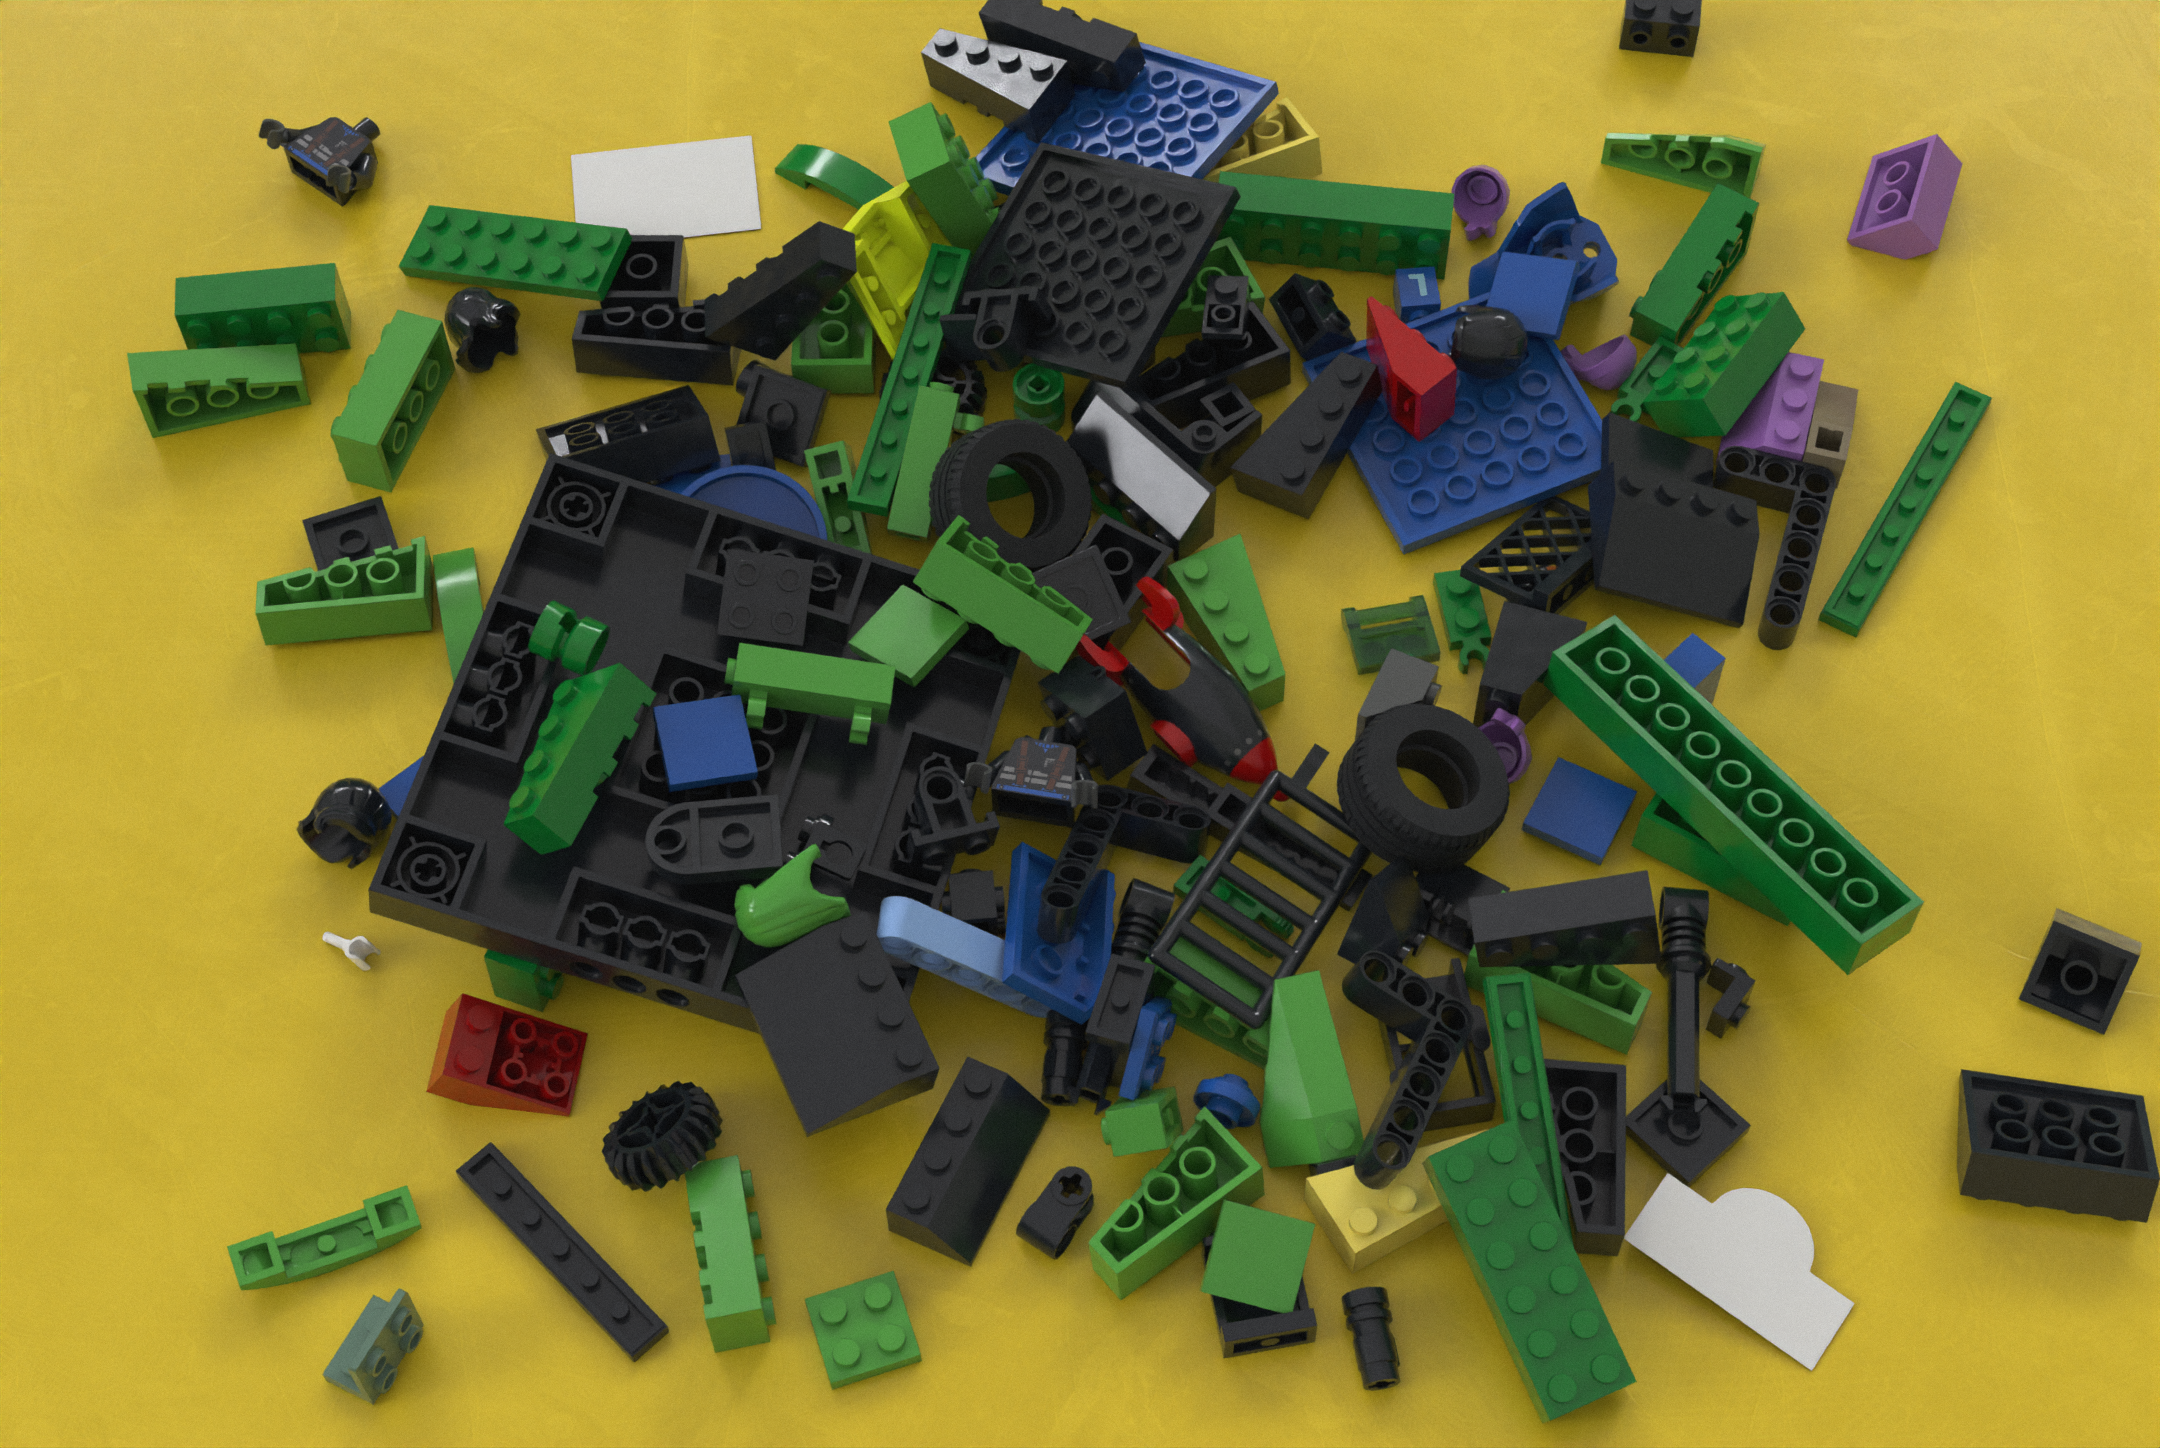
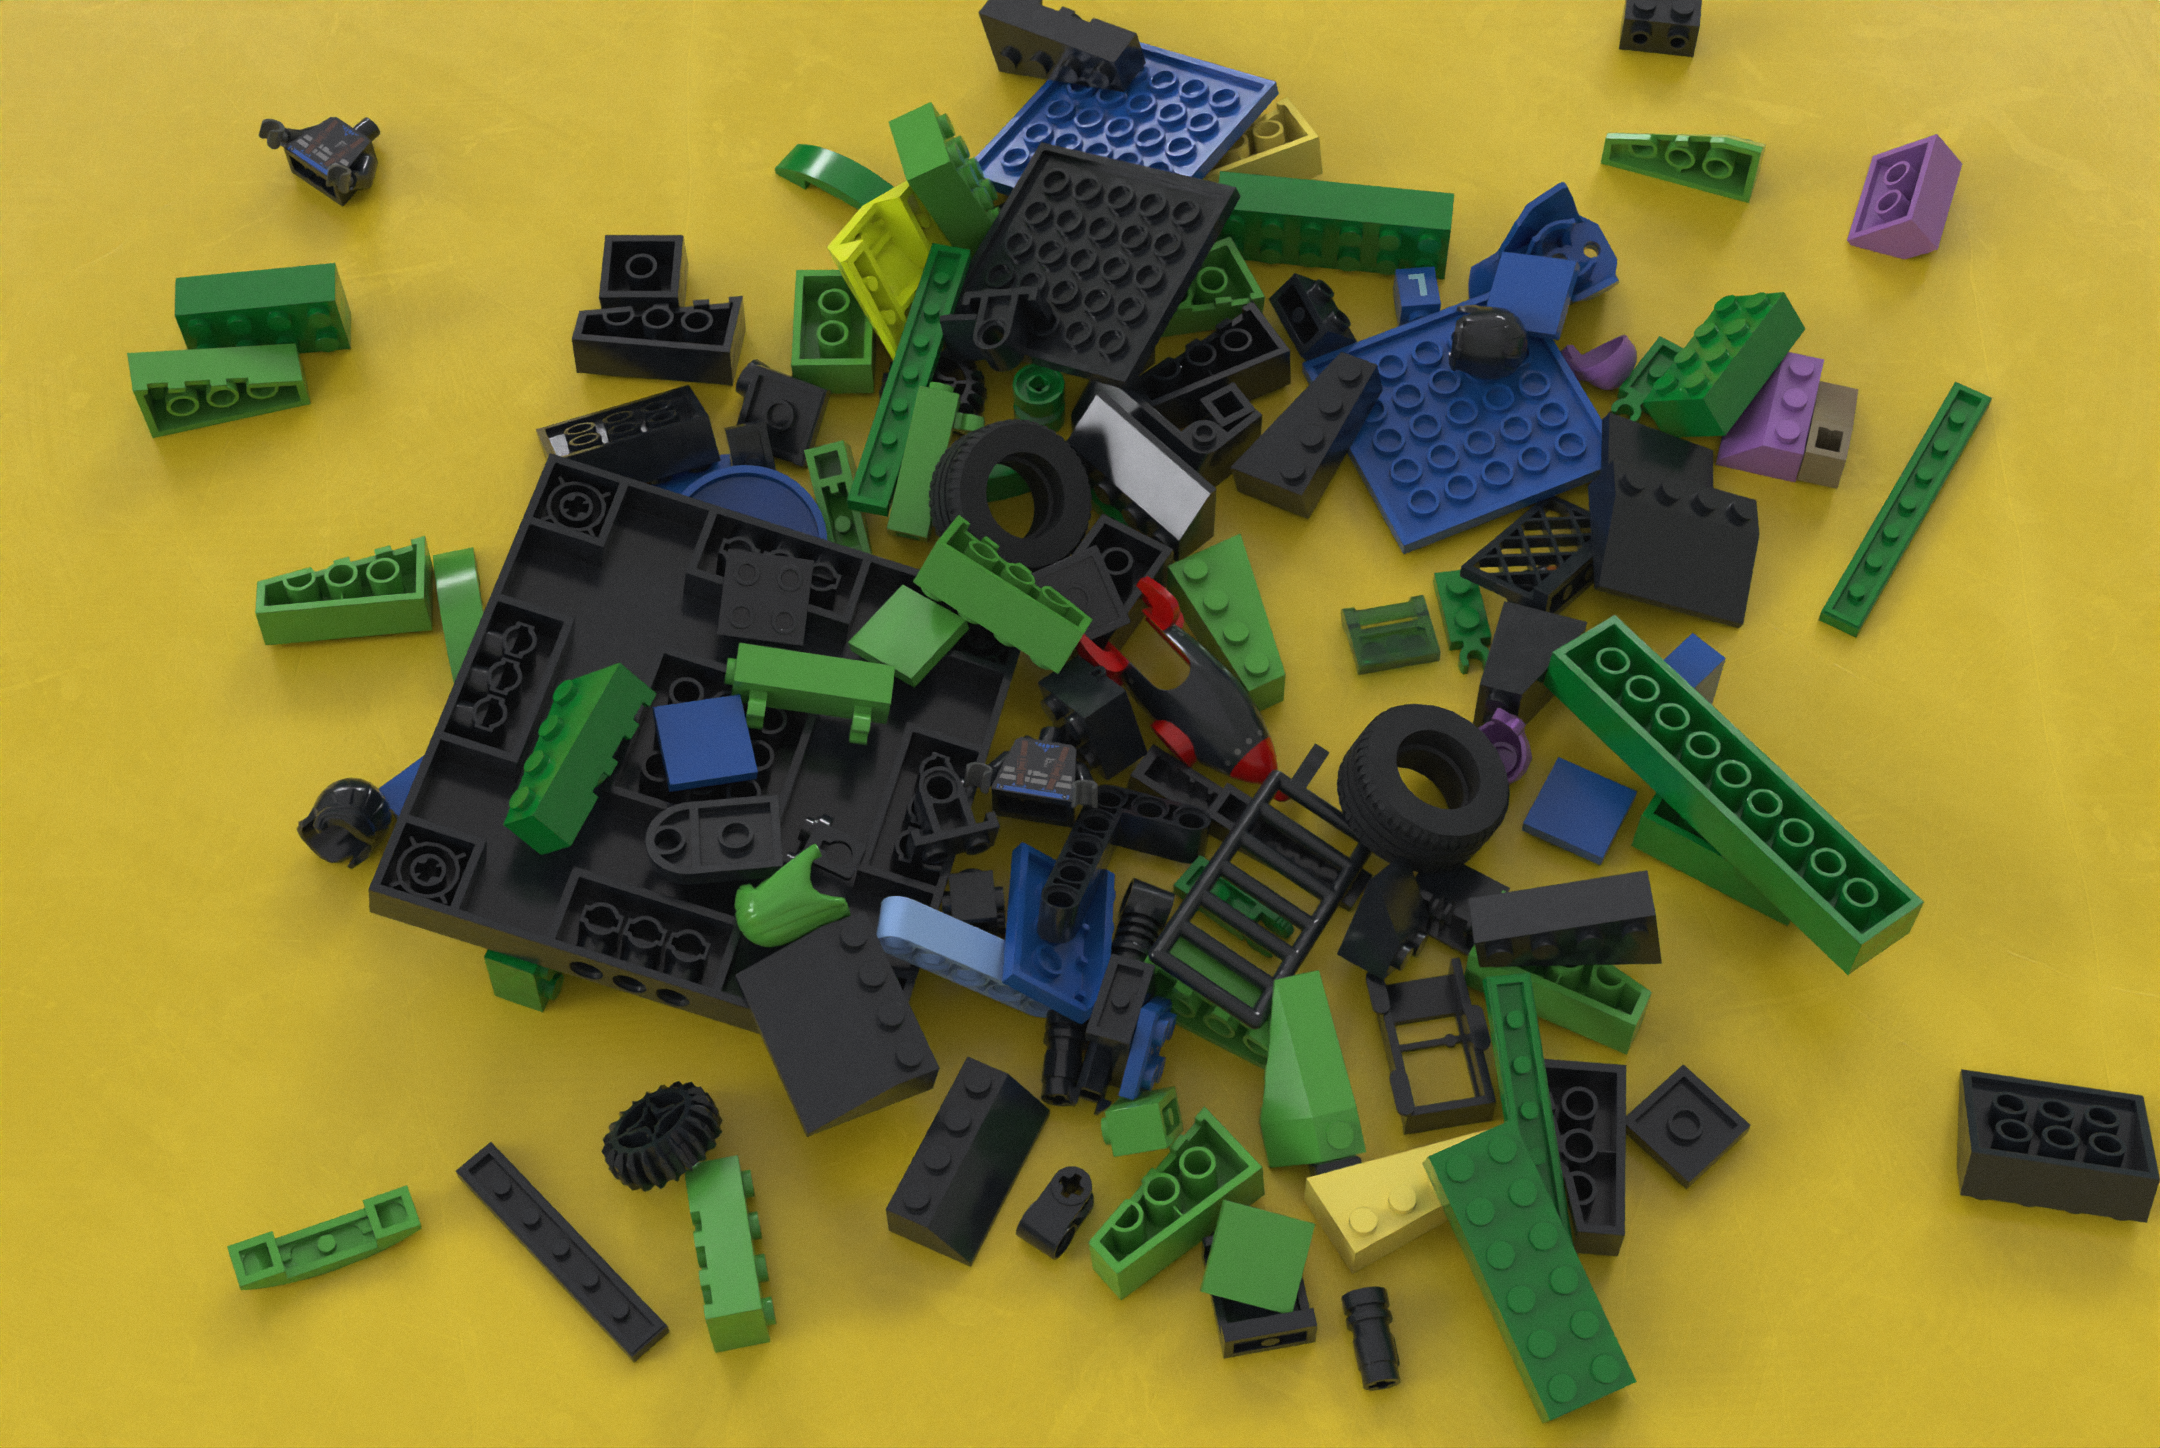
black plate [302,496,399,571] -> none
white hand [322,931,381,971] -> none
sand green bracket [322,1288,424,1405] -> none
bright green brick [331,310,455,493] -> none
green plate [399,205,633,301] -> none
red slope [426,993,588,1116] -> none
black hair [444,287,521,373] -> none
green wheel [529,600,610,676] -> none
white sticker [571,135,761,238] -> none
black wedge [704,221,857,361] -> none
bright green plate [805,1271,922,1390] -> none
black wedge [921,28,1075,144] -> none
blue plate [1193,1074,1260,1129] -> none
black slope [1201,275,1249,340] -> none
black beam [1342,950,1474,1190] -> none
dark grey slope [1355,648,1442,741] -> none
red slope [1366,296,1457,442] -> none
medium lavender piece [1452,165,1510,241] -> none
white sticker [1624,1173,1855,1371] -> none
green wedge [1629,183,1759,346] -> none
black piece [1656,887,1711,1117] -> none
black bracket [1706,958,1755,1039] -> none
black beam [1713,445,1836,650] -> none
black slope [2019,908,2142,1035] -> none

